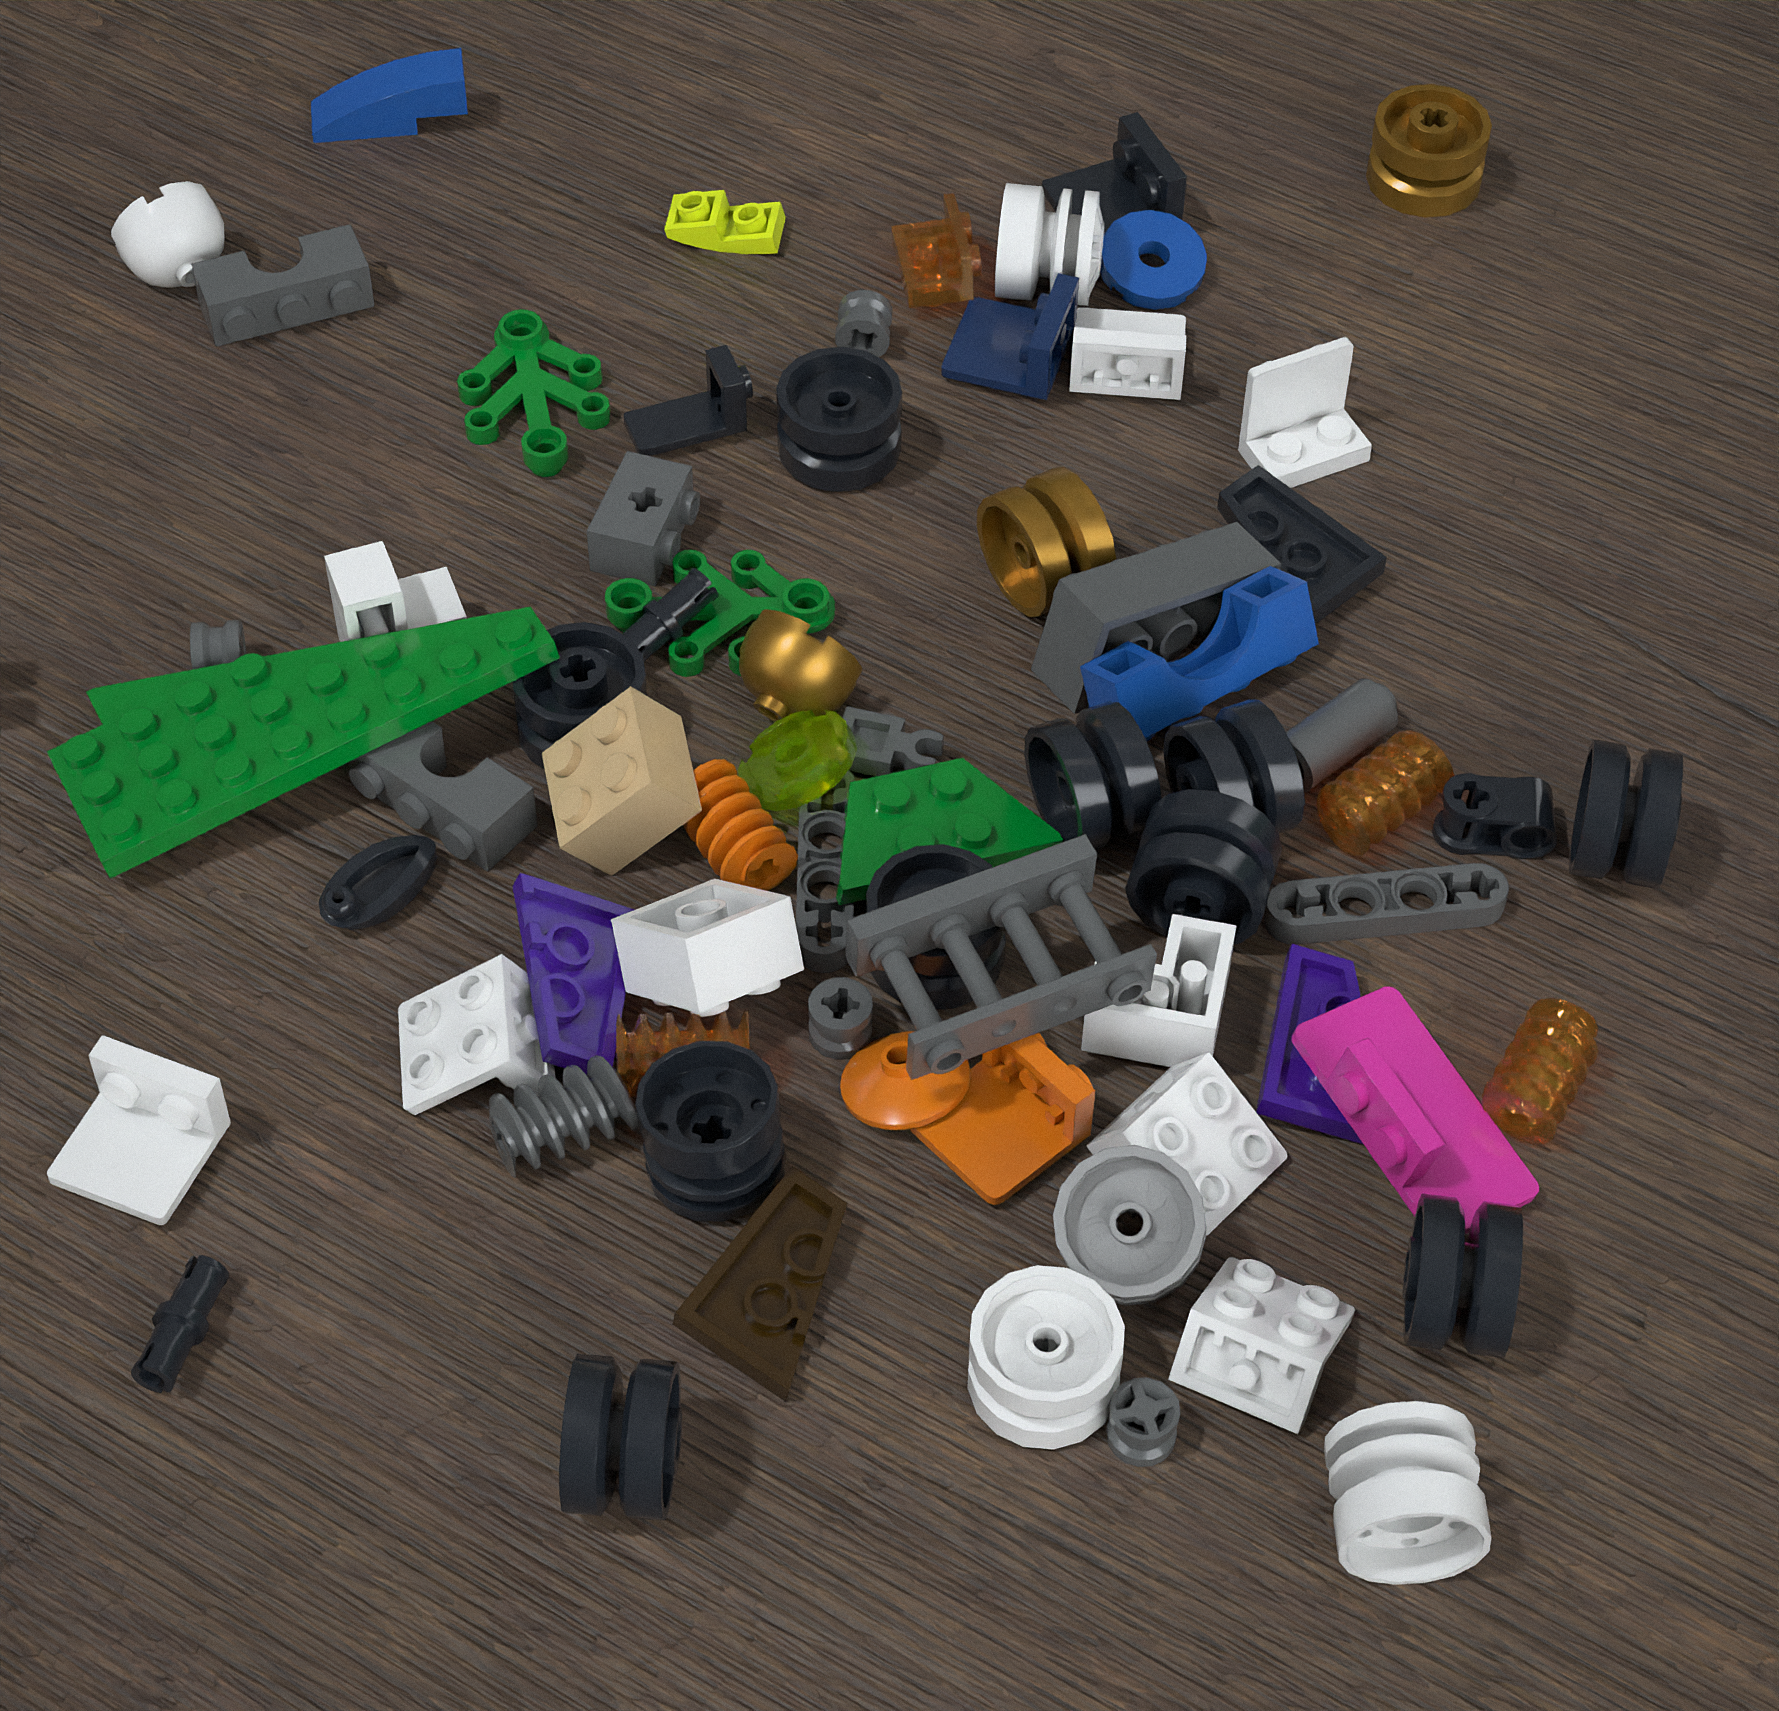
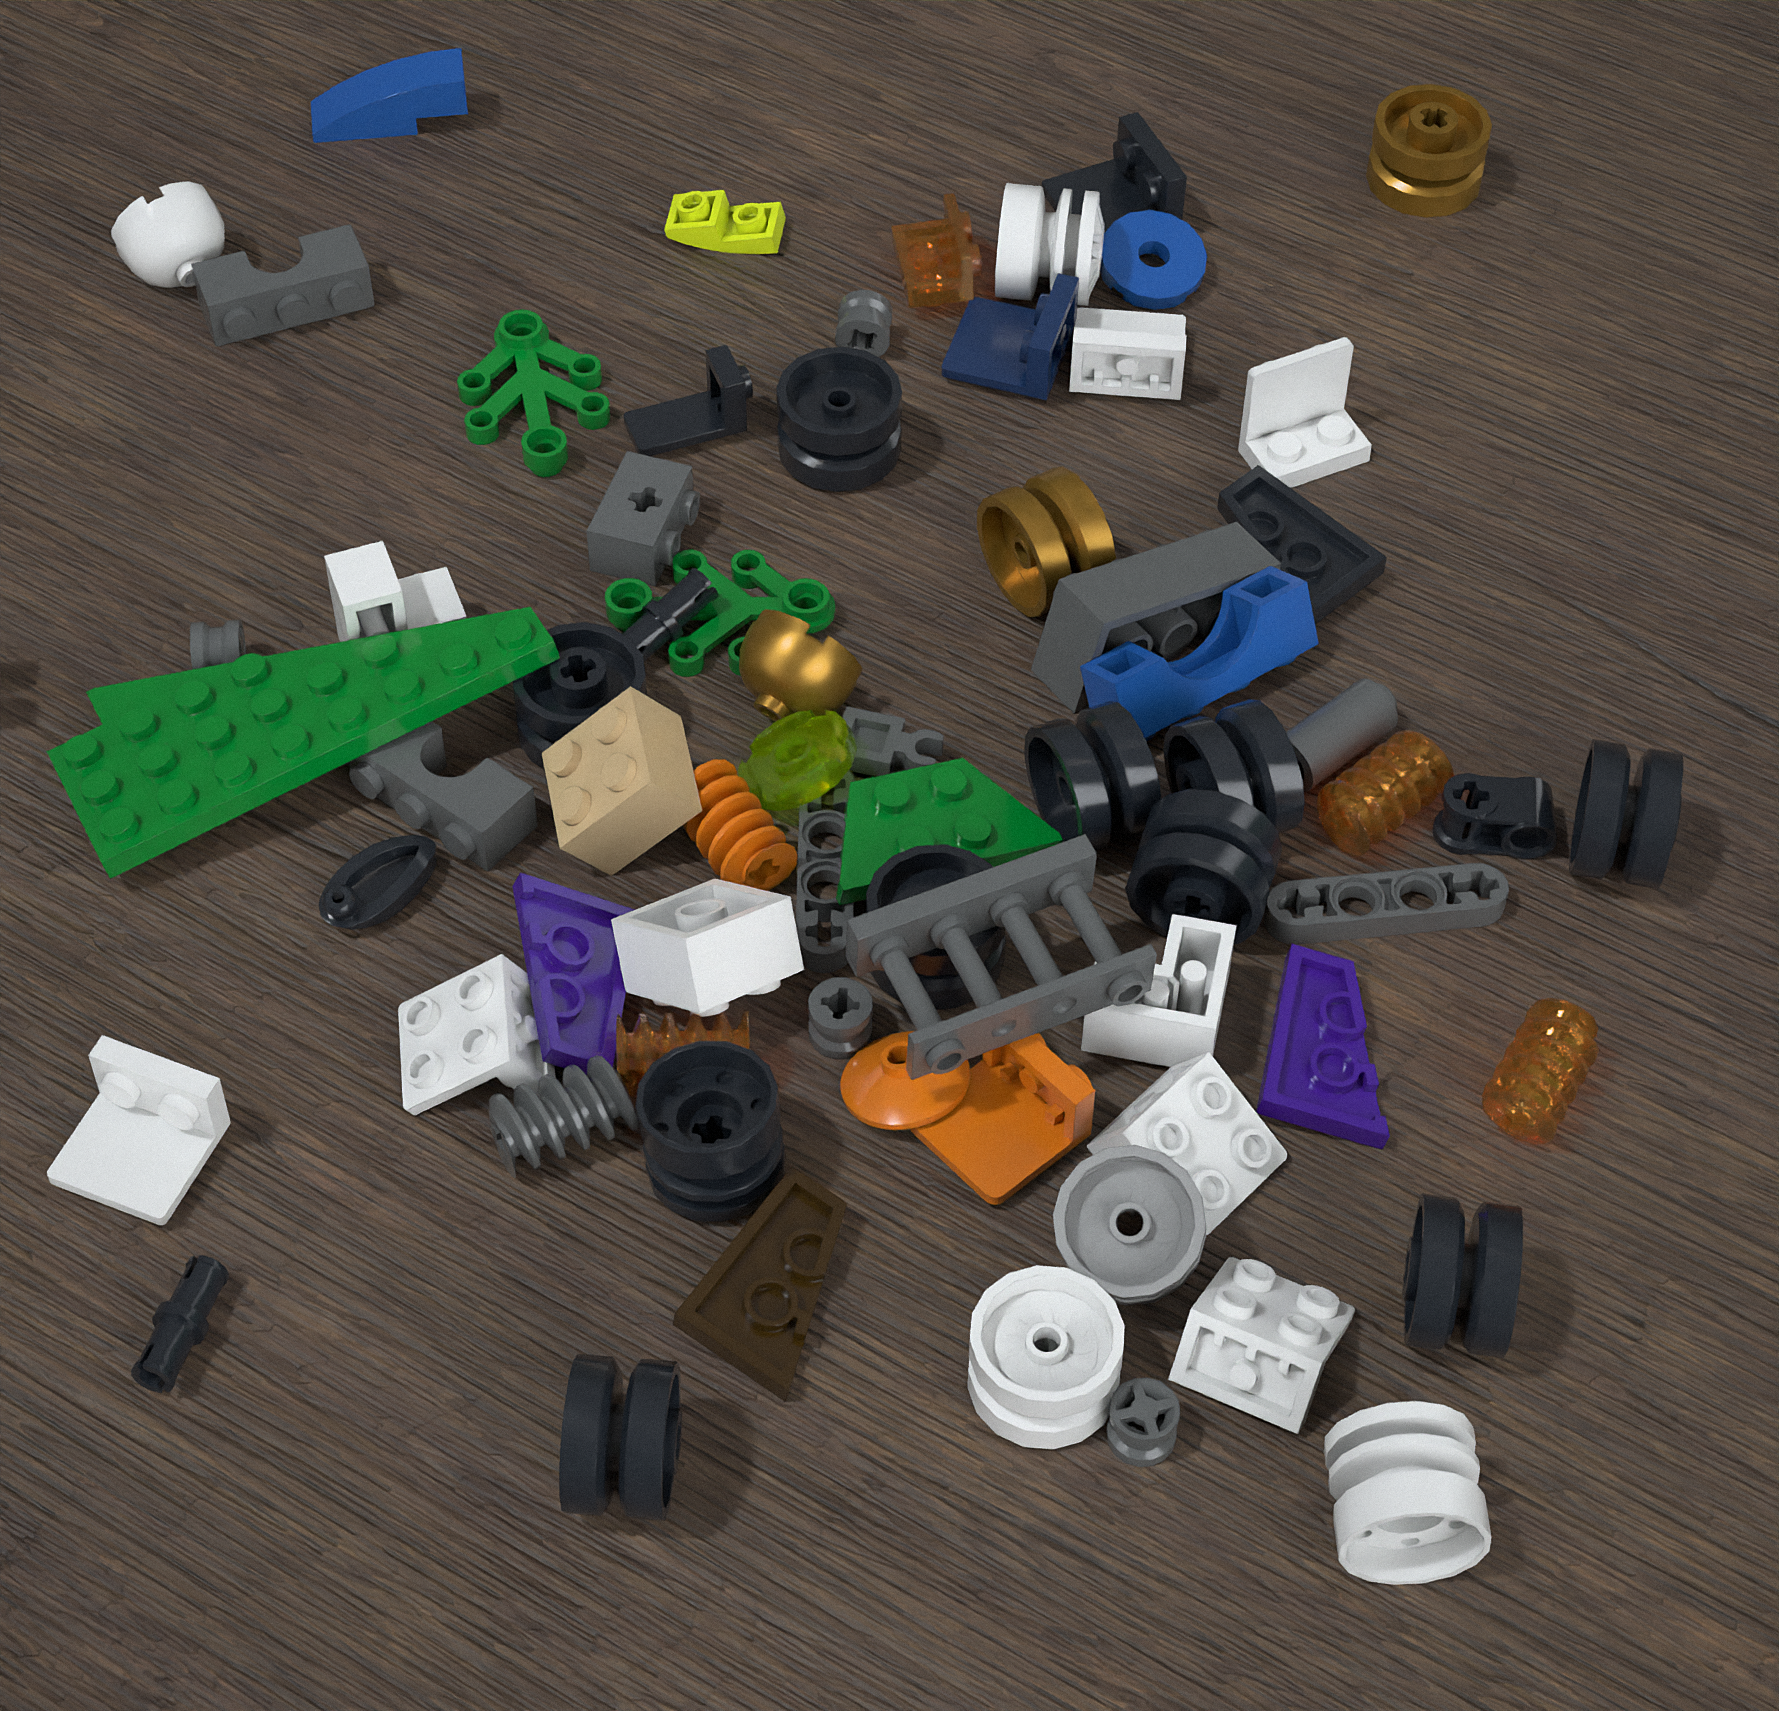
dark pink bracket [1292,986,1539,1234] -> none

